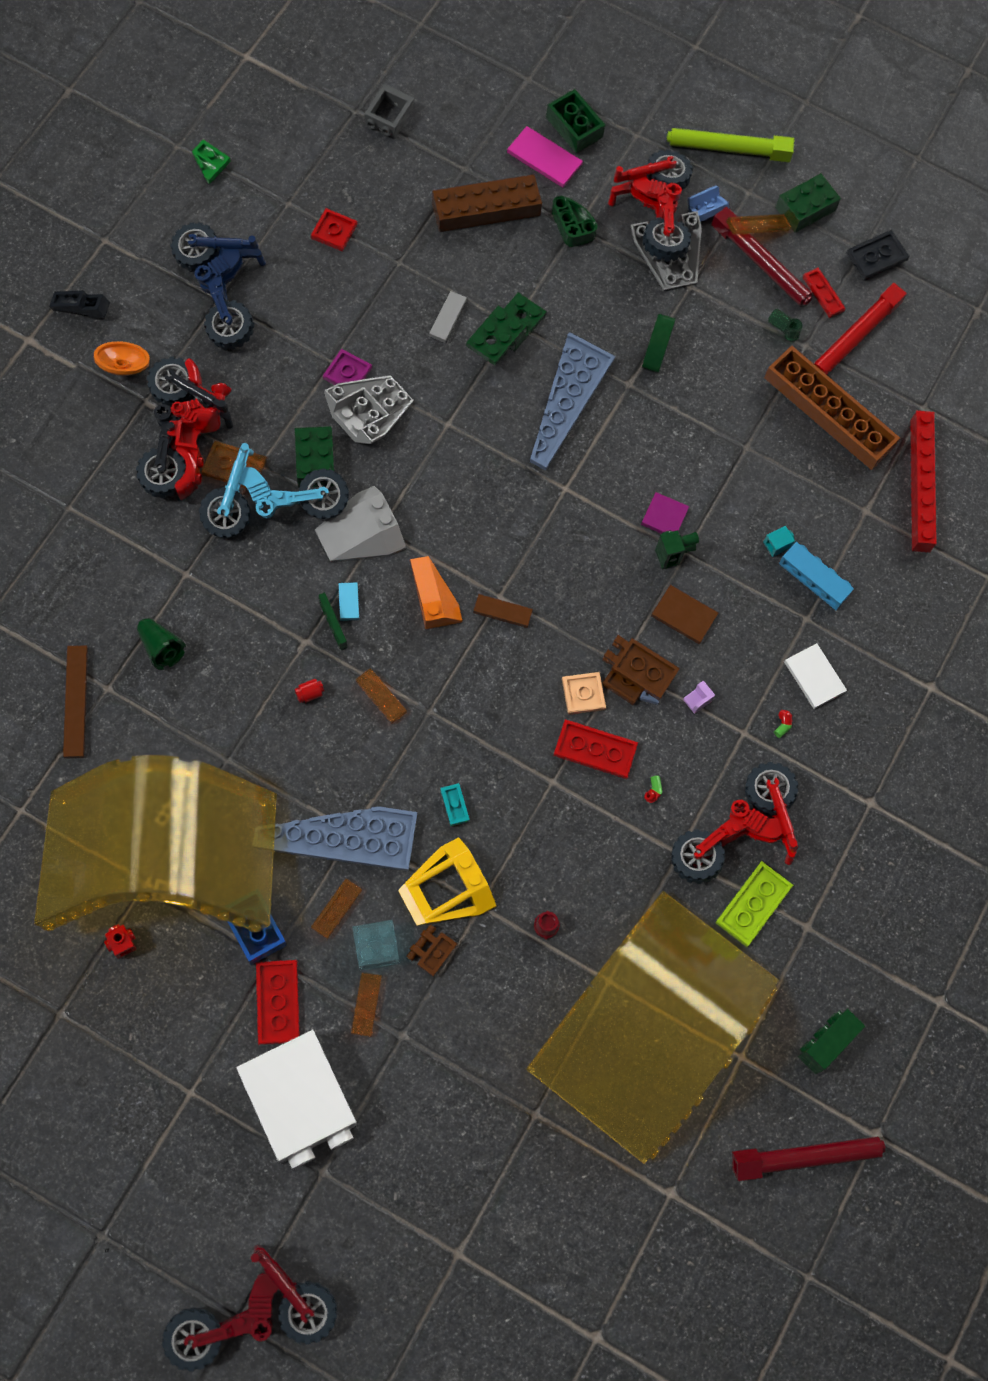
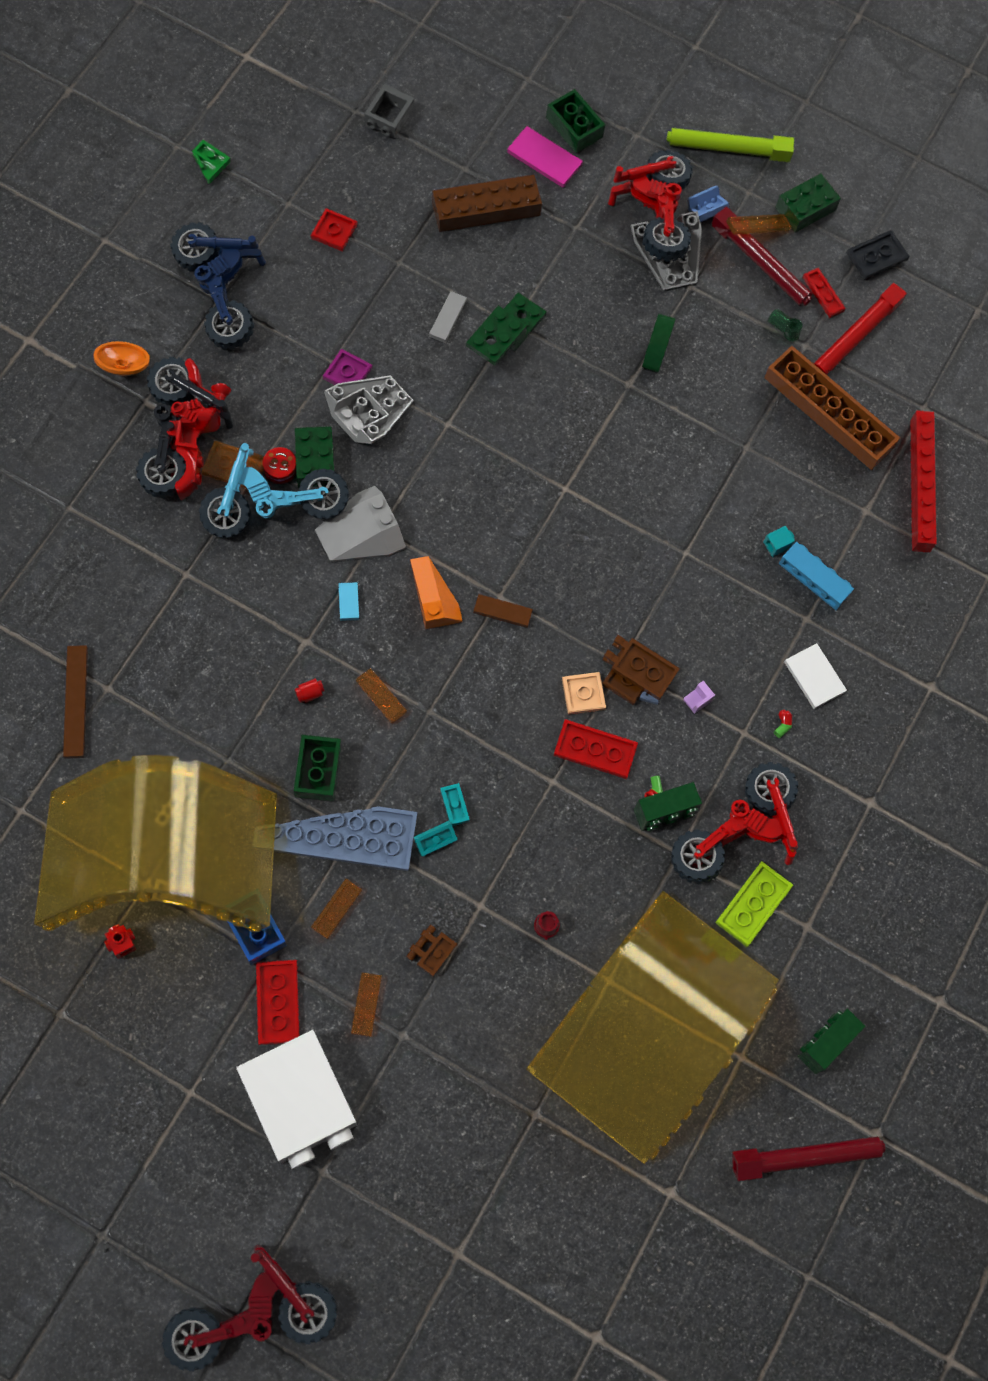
black slope [49,290,110,318] -> none
dark green cone [137,618,186,670] -> none
dark green tile [318,592,347,650] -> none
clear light blue brick [352,920,399,971] -> none
yellow windscreen [398,837,497,926] -> none
sand blue wing [530,332,615,470] -> none
dark green beam [552,195,597,247] -> none
magenta tile [641,492,689,534] -> none
reddish brown tile [651,585,718,644] -> none
dark green brick [655,530,699,570] -> none
none -> red head [262,447,297,484]
none -> dark green brick [294,735,341,802]
none -> teal plate [413,821,457,856]
none -> dark green brick [634,782,702,832]

